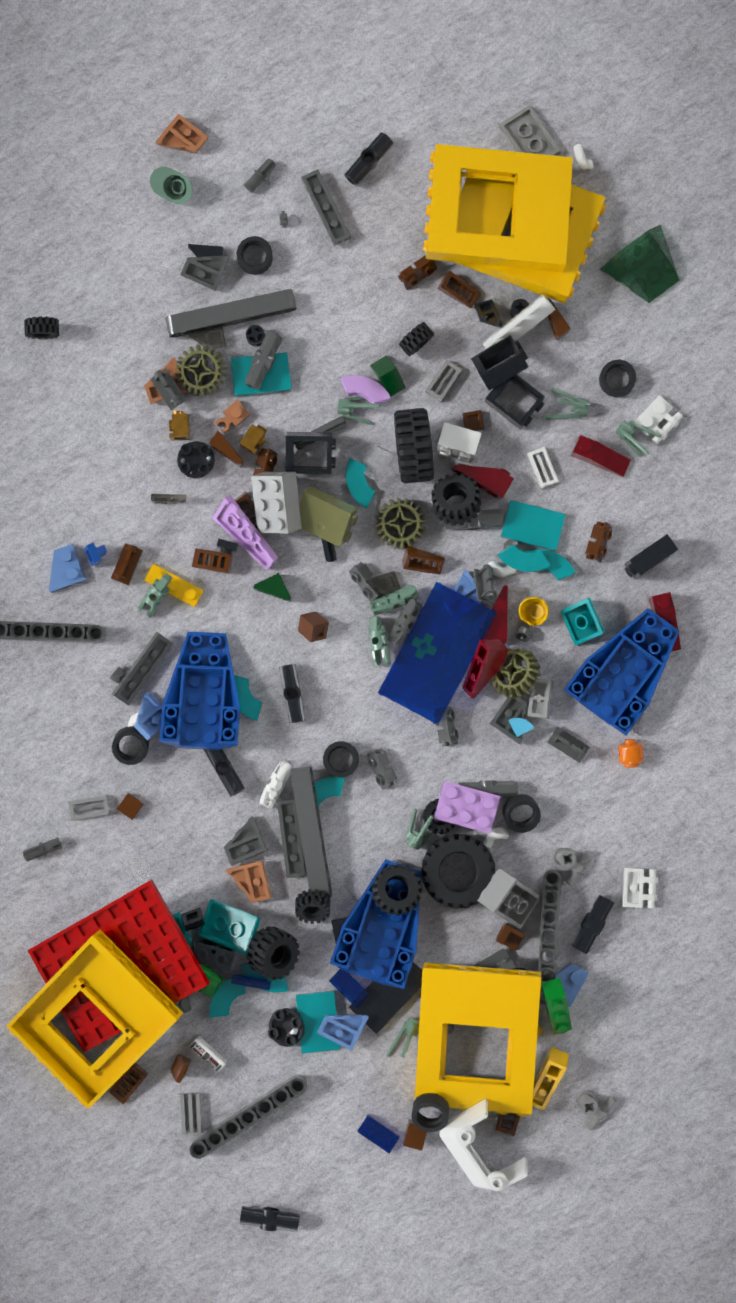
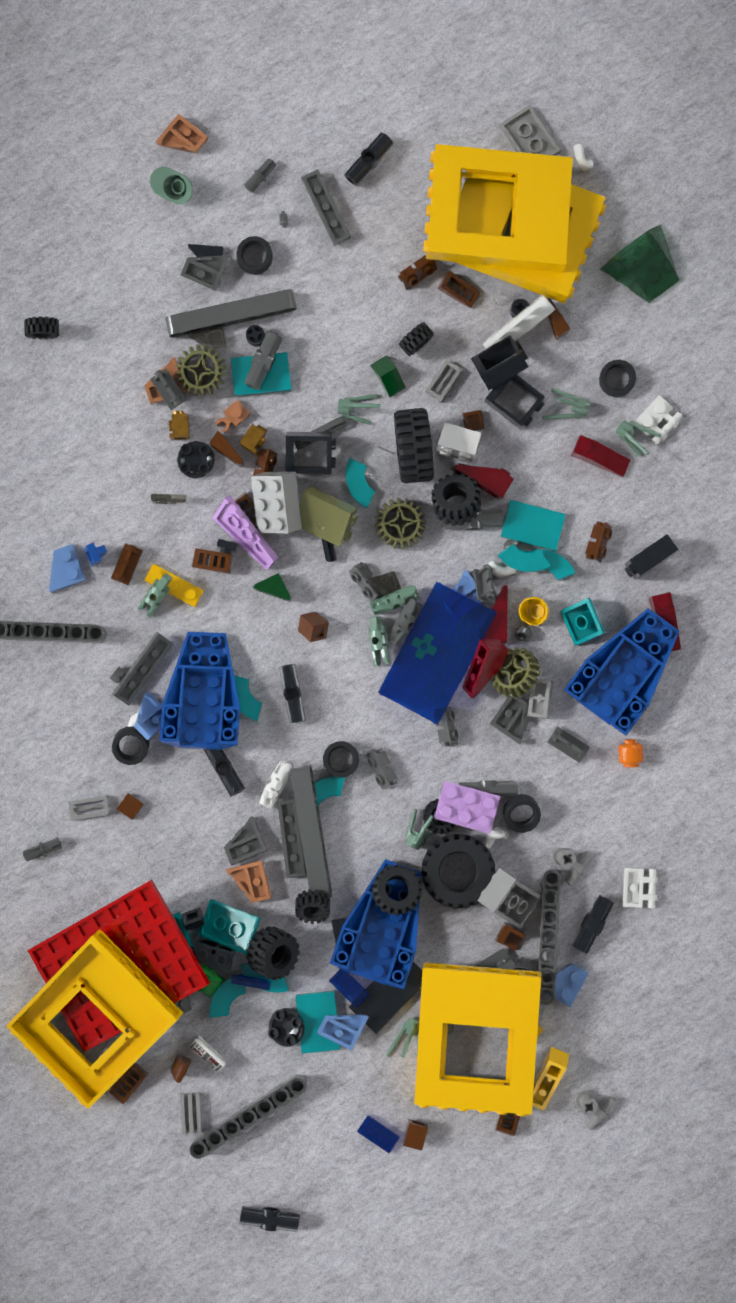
lavender tile [341,375,391,404] -> none
reddish brown slope [402,546,445,575] -> none
black tyre [411,1093,449,1132] -> none
white windscreen [439,1099,528,1191] -> none
black tile [474,299,503,328] -> none
medium azure tile [508,718,534,737] -> none
white tile [527,447,559,489] -> none
green arch [541,978,572,1035] -> none

